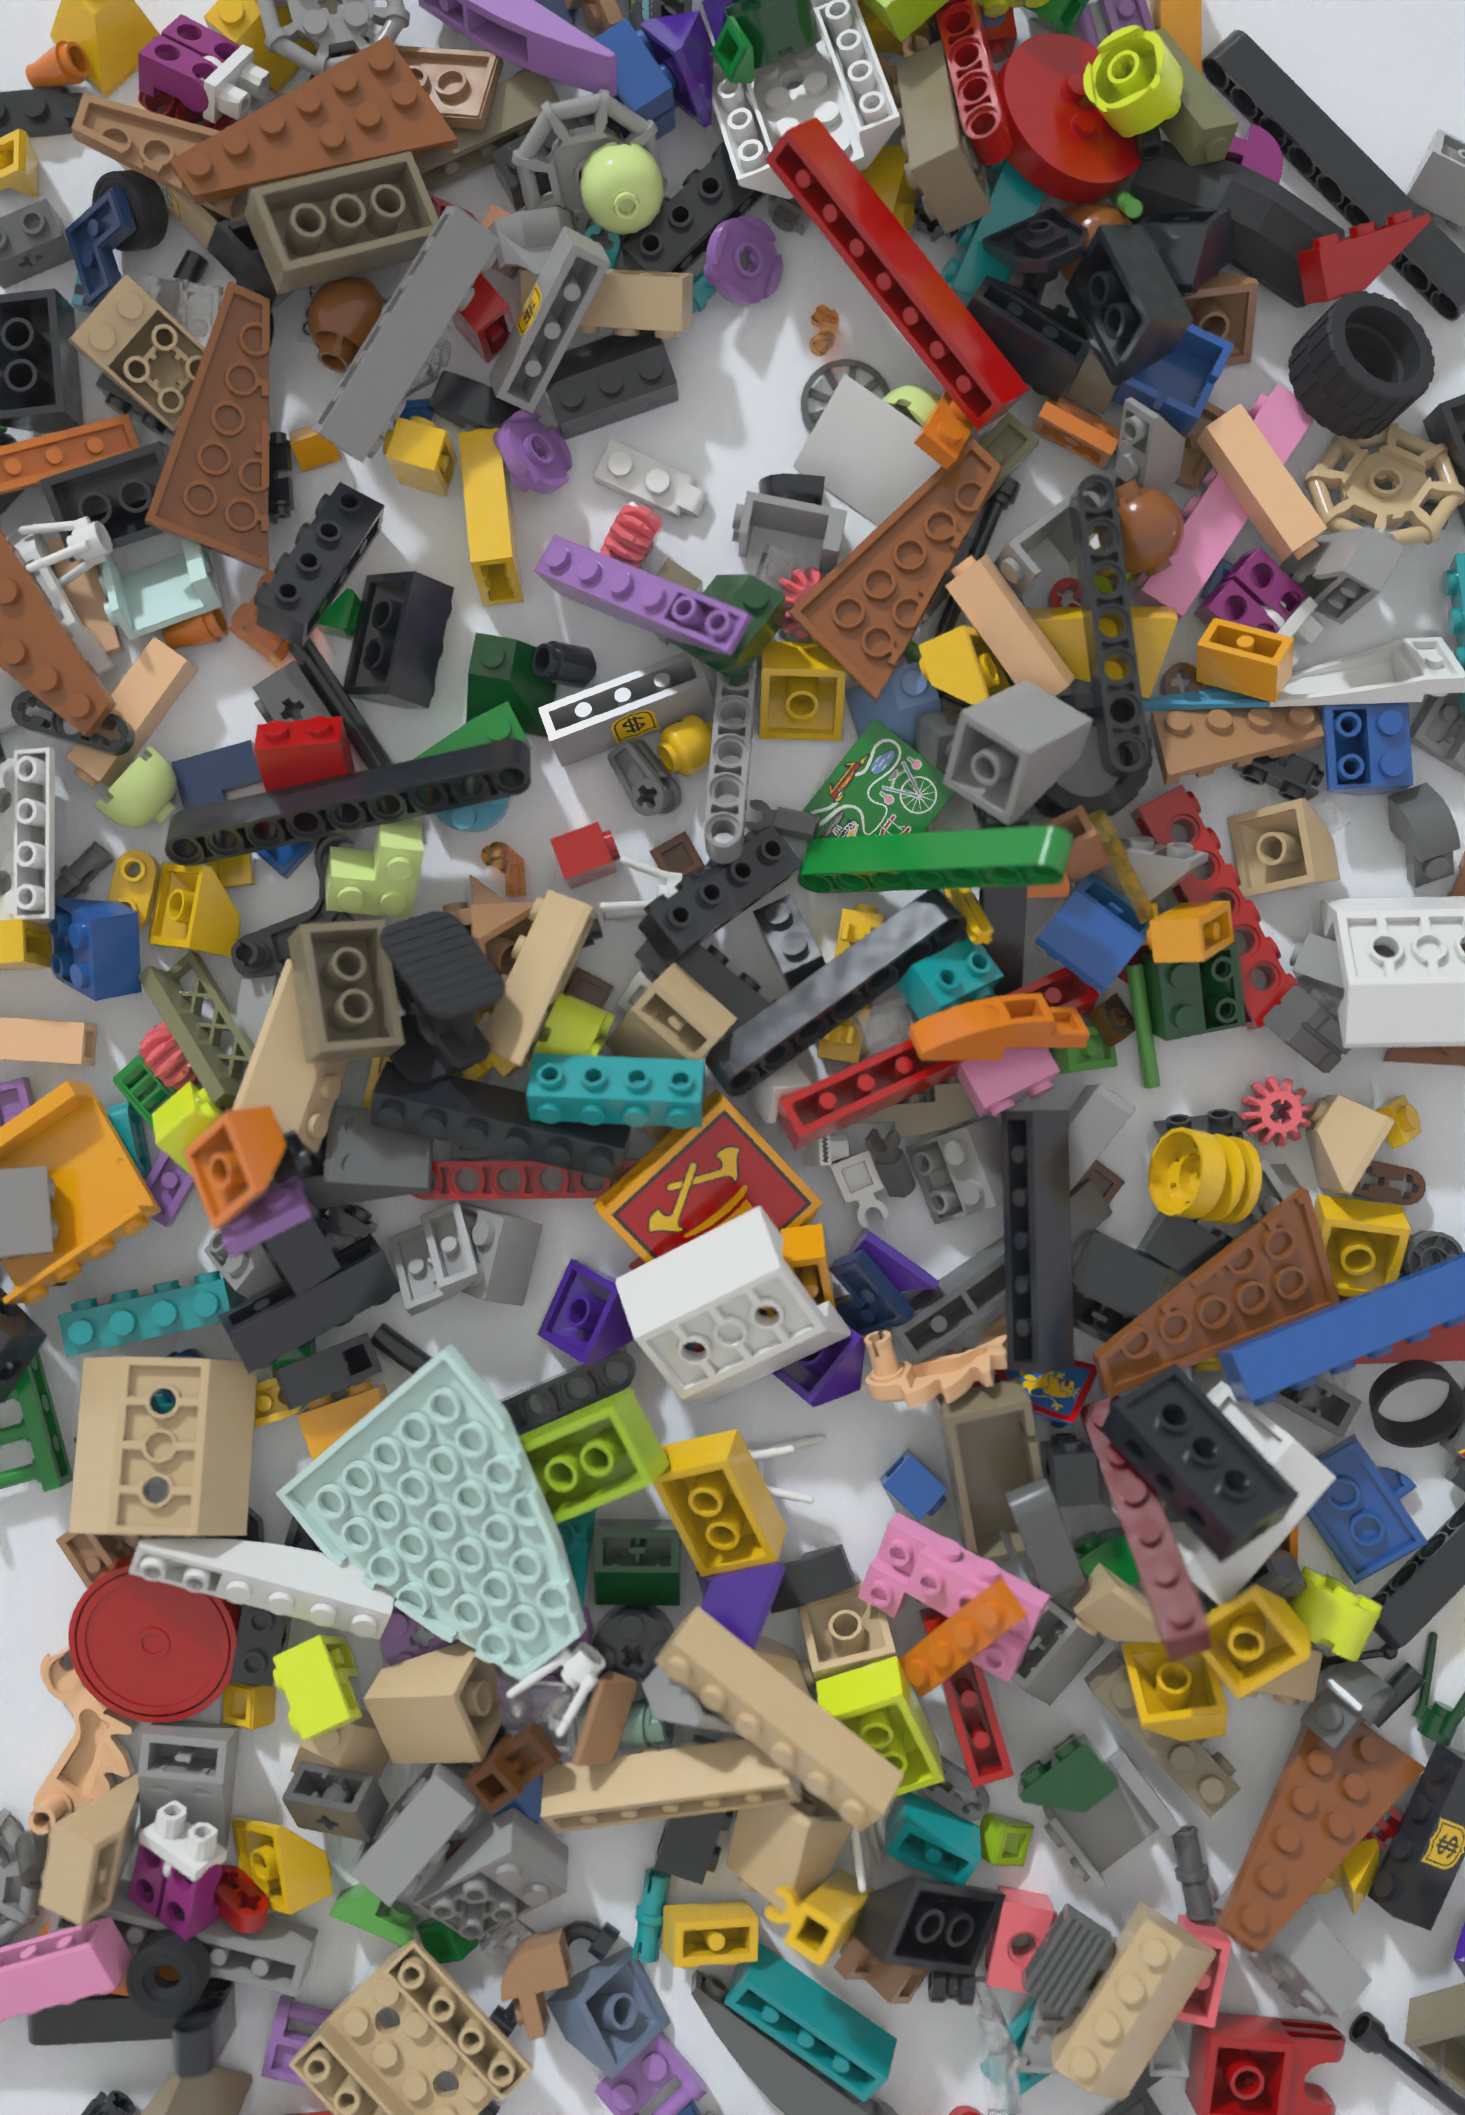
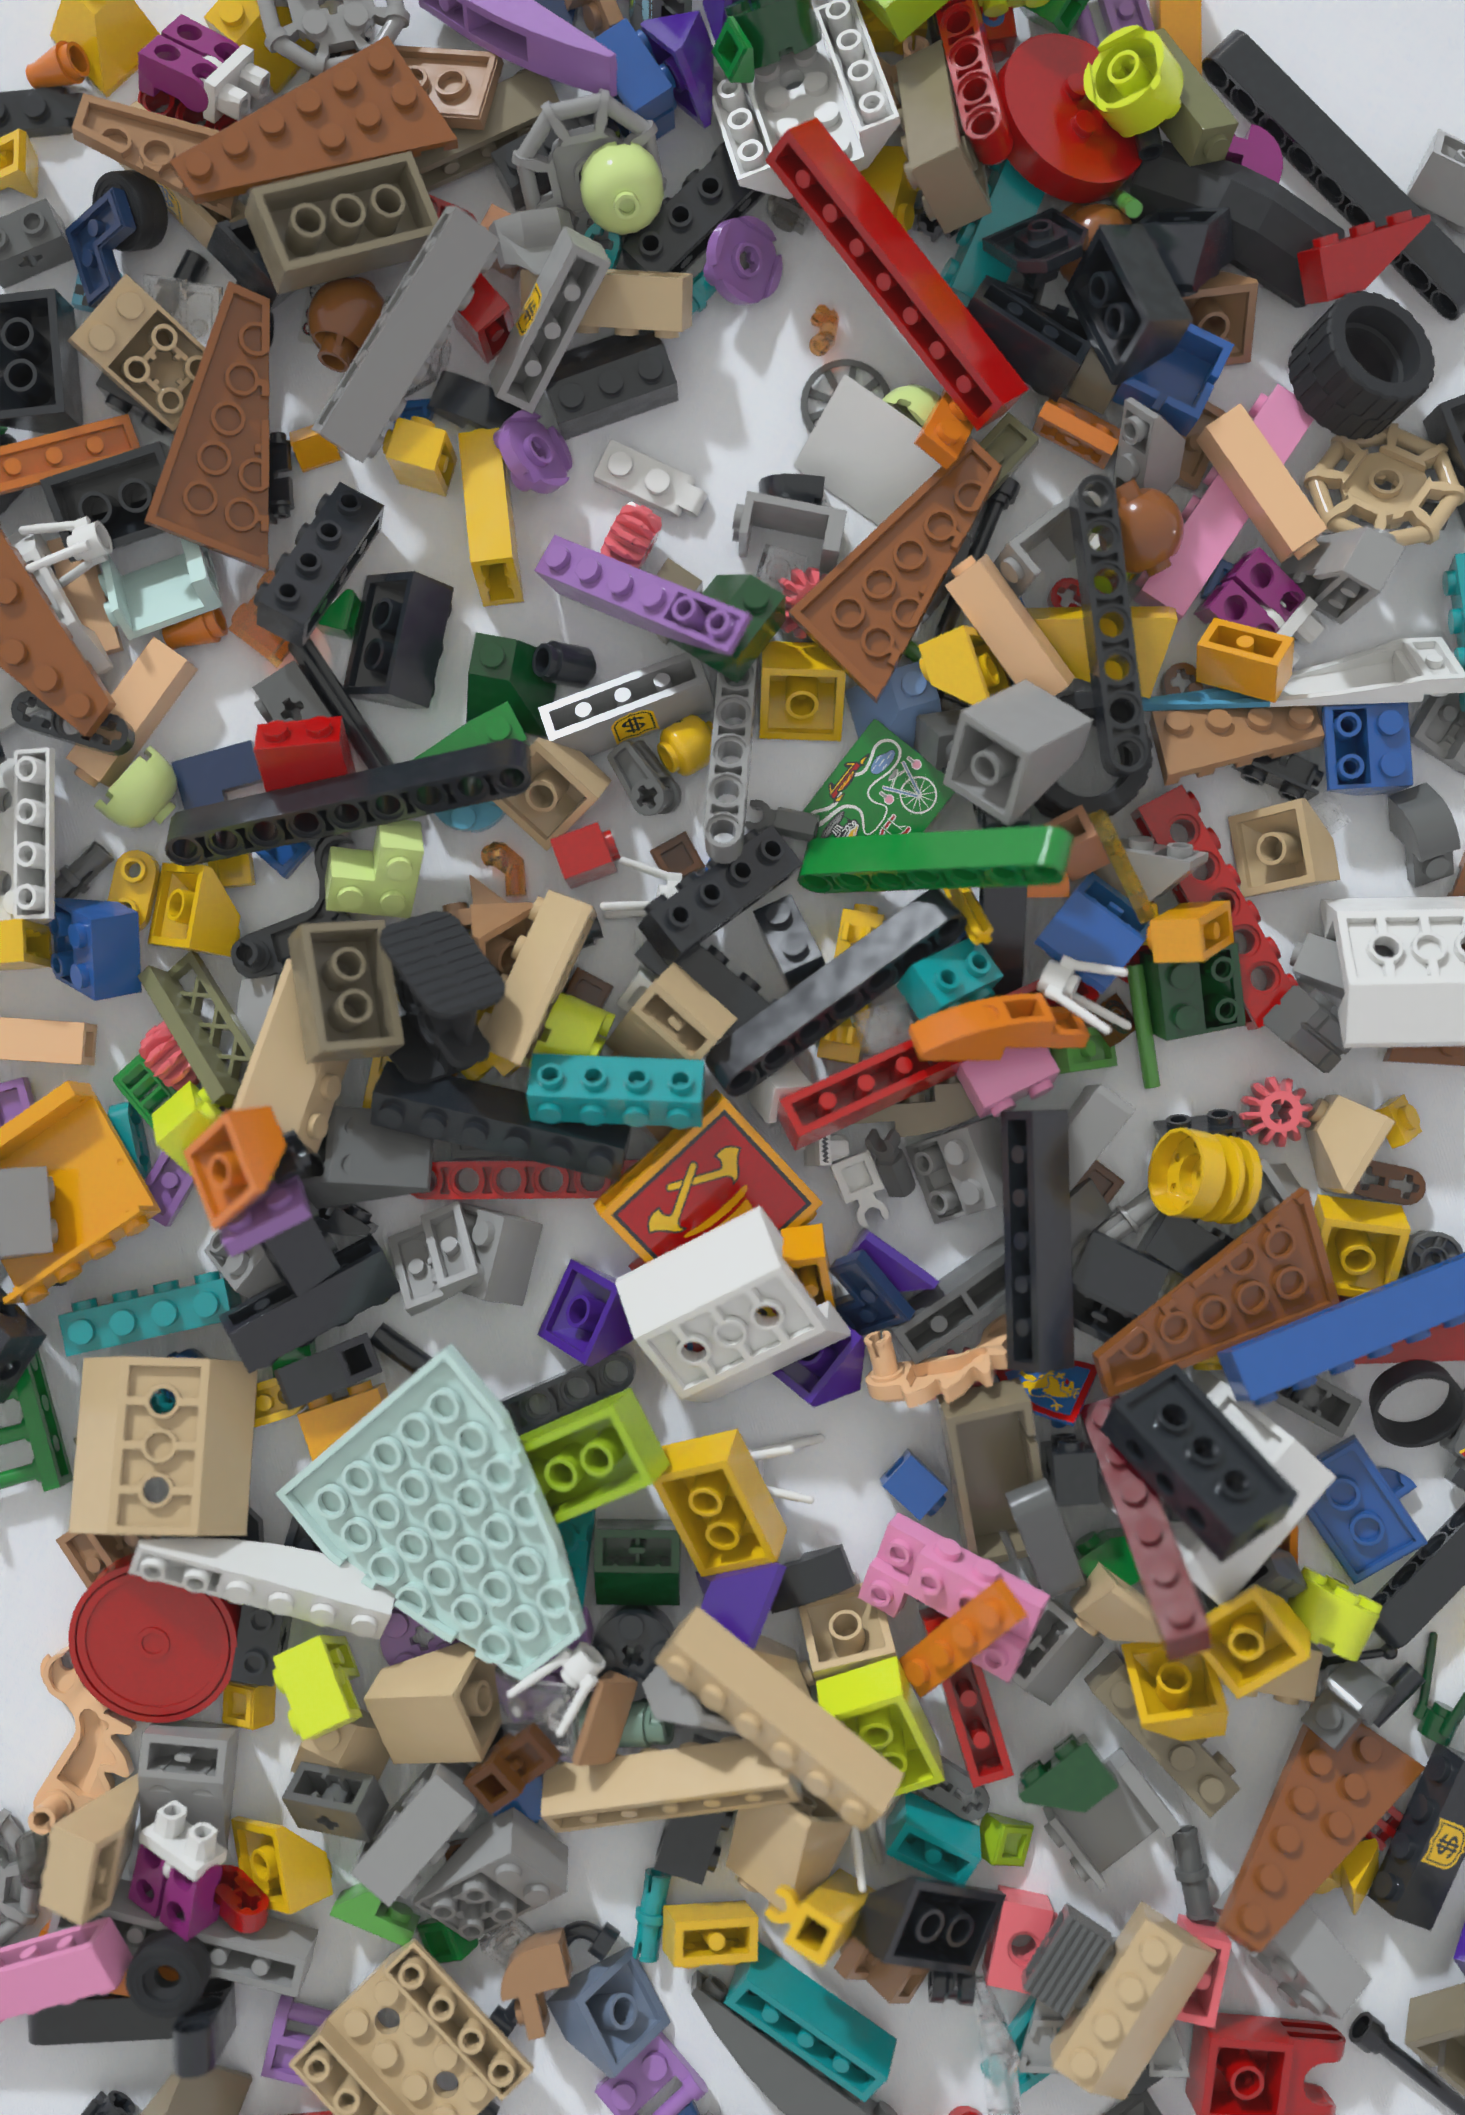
none -> tan slope [493,737,612,851]
none -> white plant [1037,955,1132,1034]
none -> light grey axle [1088,1187,1159,1241]

